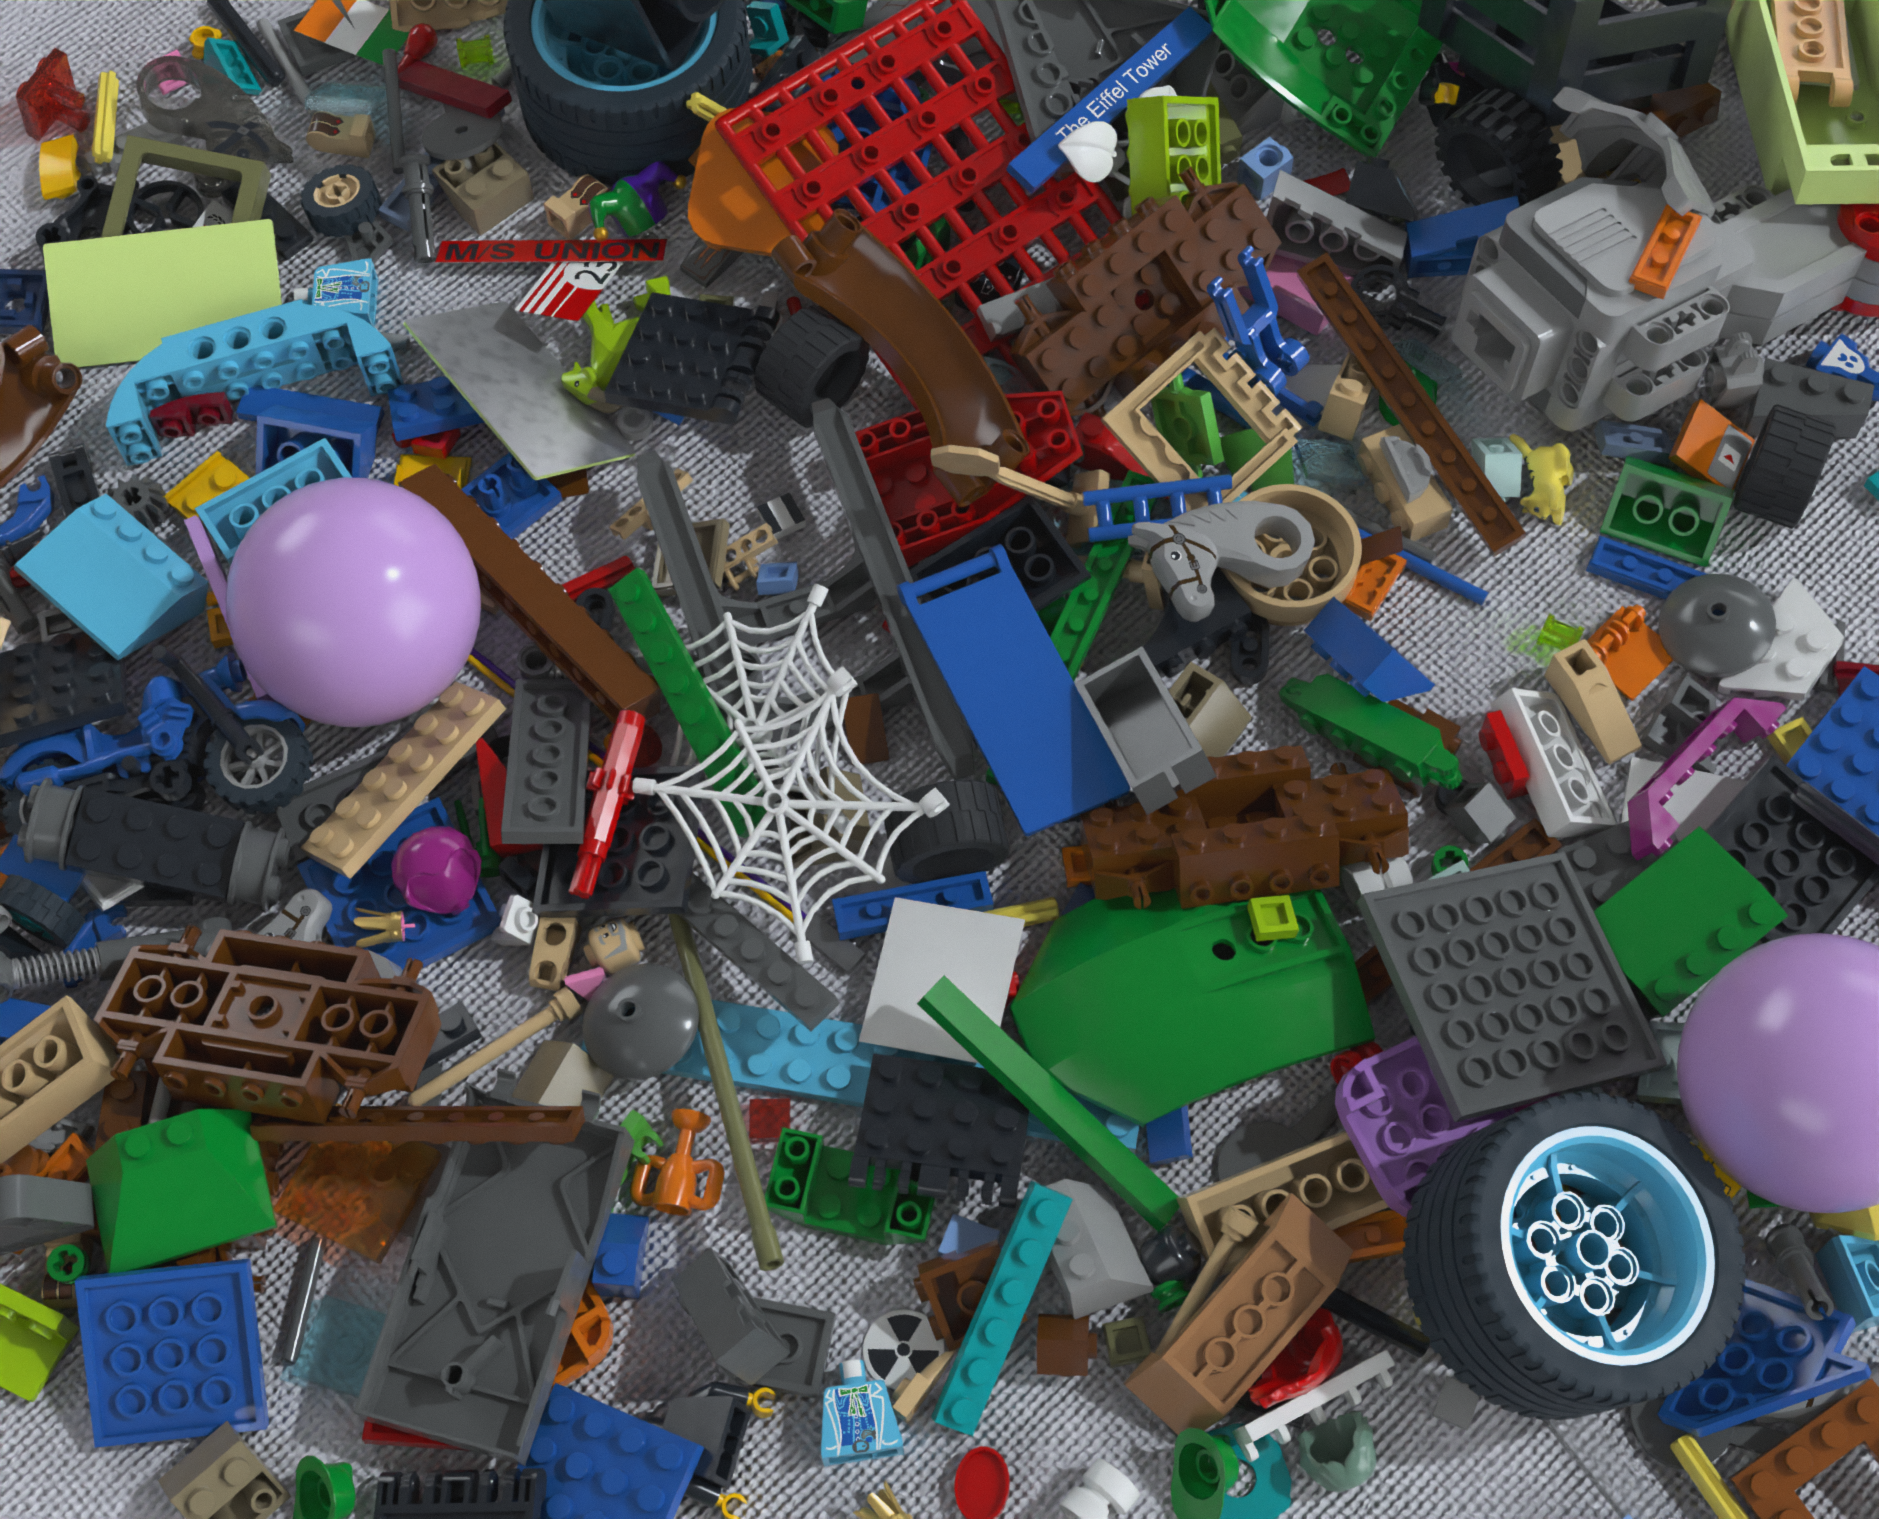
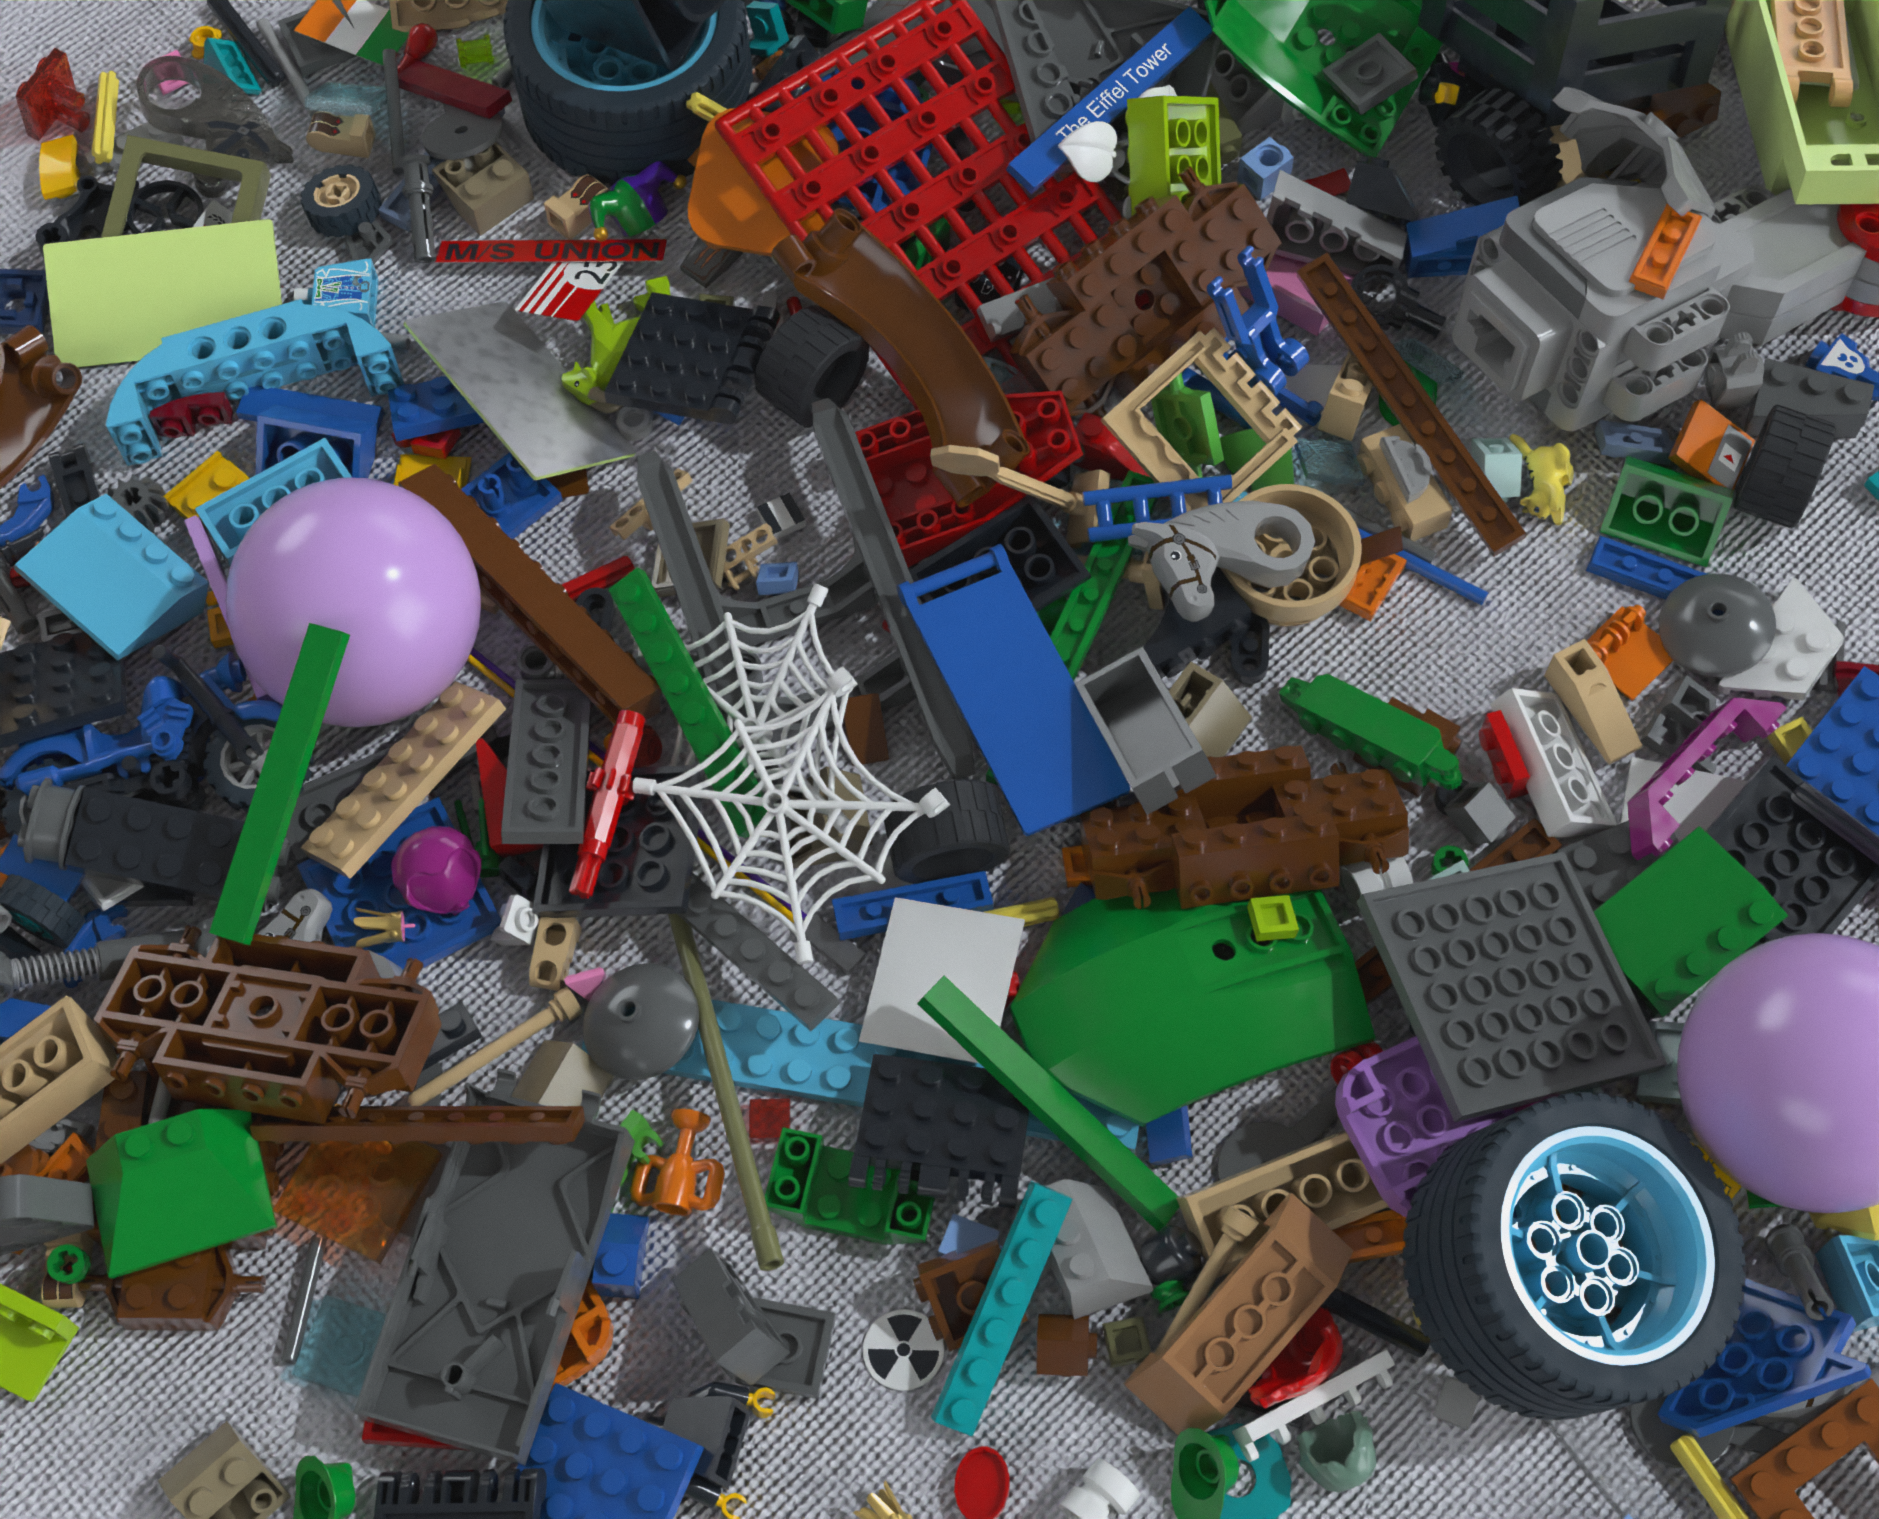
blue plate [75,1259,269,1448] -> none
black plate [221,181,314,260] -> none
tan head [583,917,645,975] -> none
torso [821,1360,904,1467] -> none
tan plate [891,1349,957,1424] -> none
blue slope [1304,597,1435,702] -> none
clear neon green bush [1536,613,1585,650] -> none
none -> green tile [209,623,350,945]
none -> dark grey plate [1322,33,1418,116]

